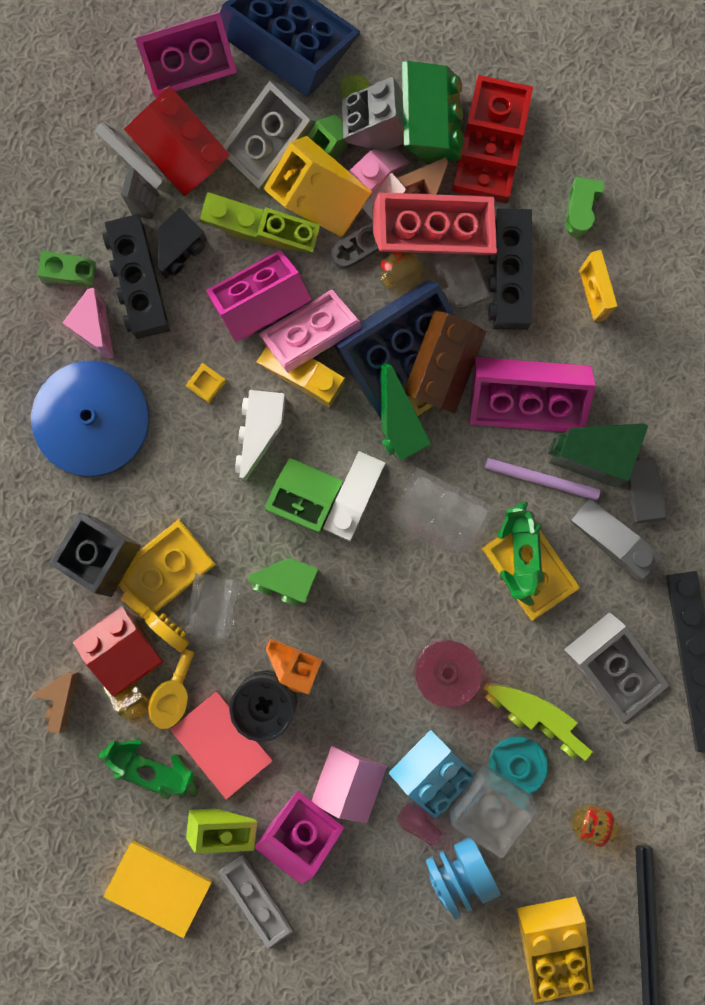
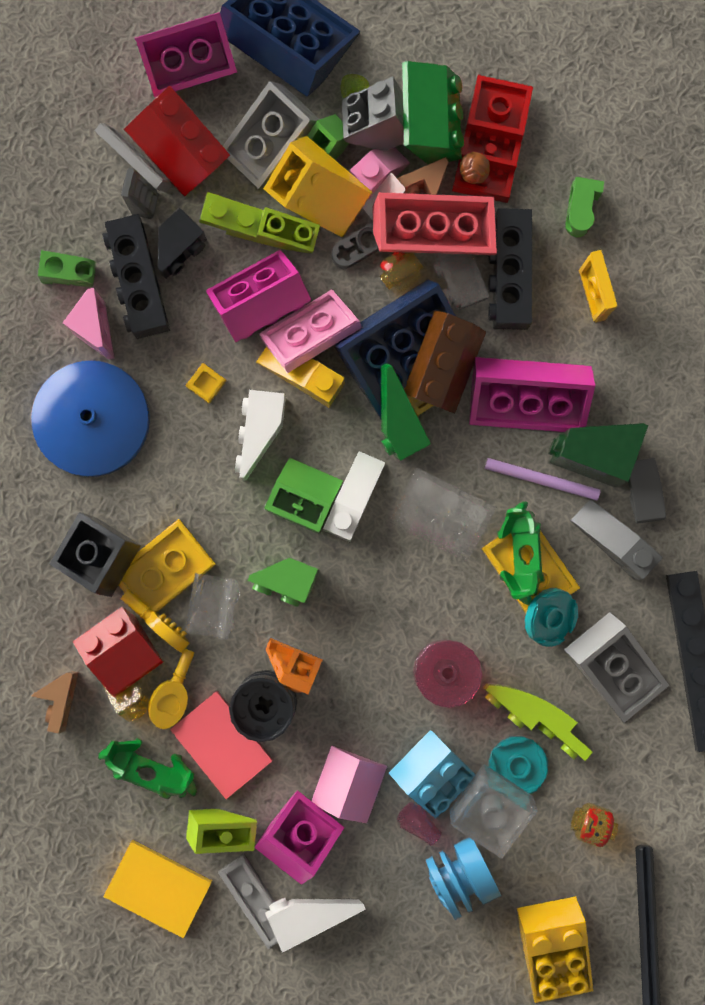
none -> white slope [265,898,366,953]
none -> dark orange piece [460,152,490,184]
none -> teal tile [525,588,578,647]

